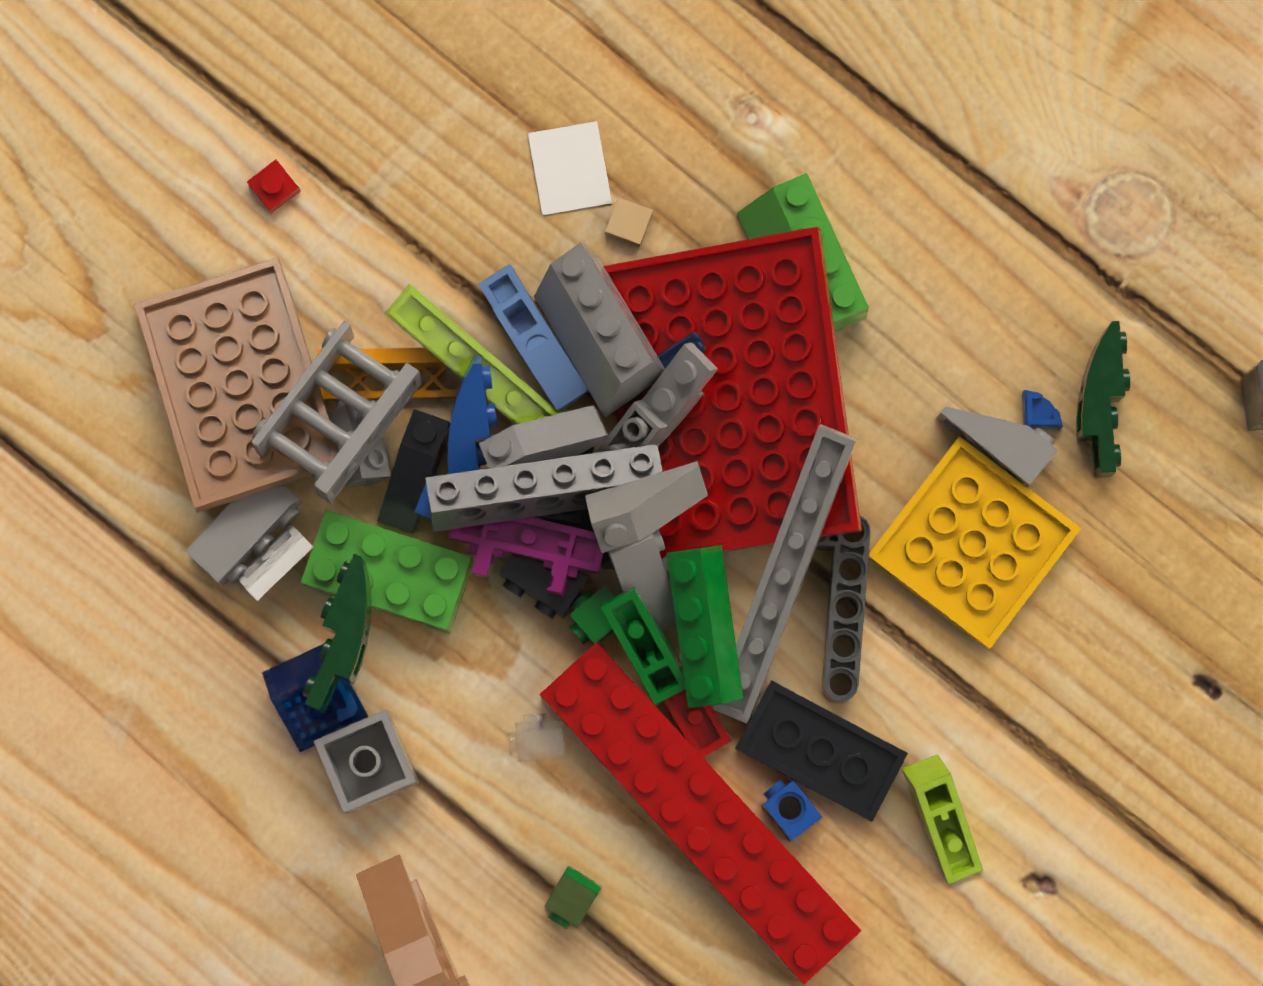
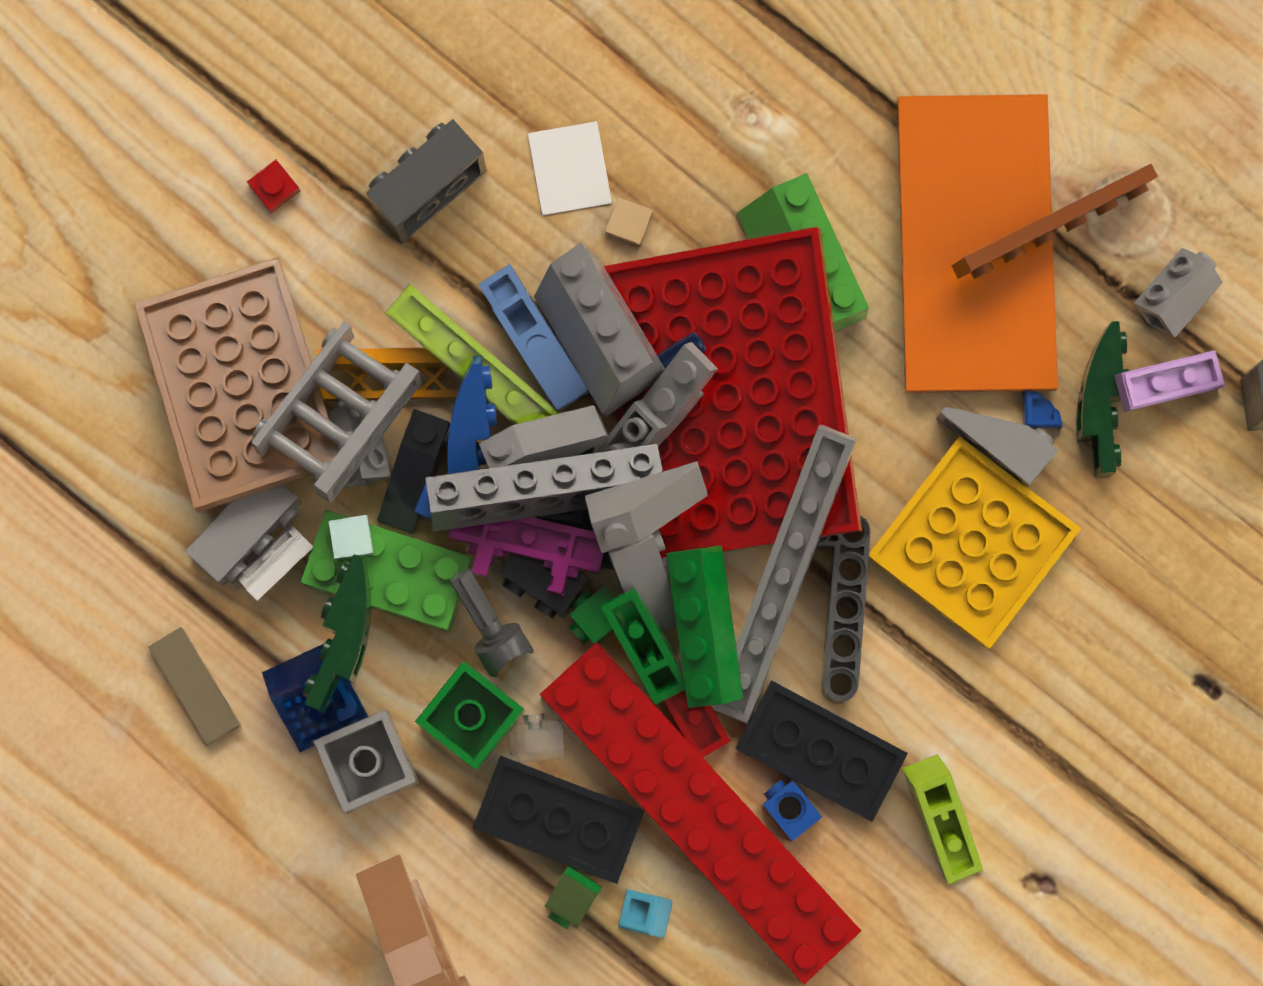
none -> dark tan tile [148,627,241,745]
none -> light aqua tile [328,515,374,560]
none -> dark grey brick [366,119,487,244]
none -> green brick [415,661,526,771]
none -> dark grey piece [450,568,534,677]
none -> black plate [473,755,645,884]
none -> medium azure slope [618,889,672,938]
none -> orange tile [897,94,1058,393]
none -> dark orange plate [951,164,1158,279]
none -> lavender tile [1114,350,1225,412]
none -> light grey brick [1134,248,1223,338]

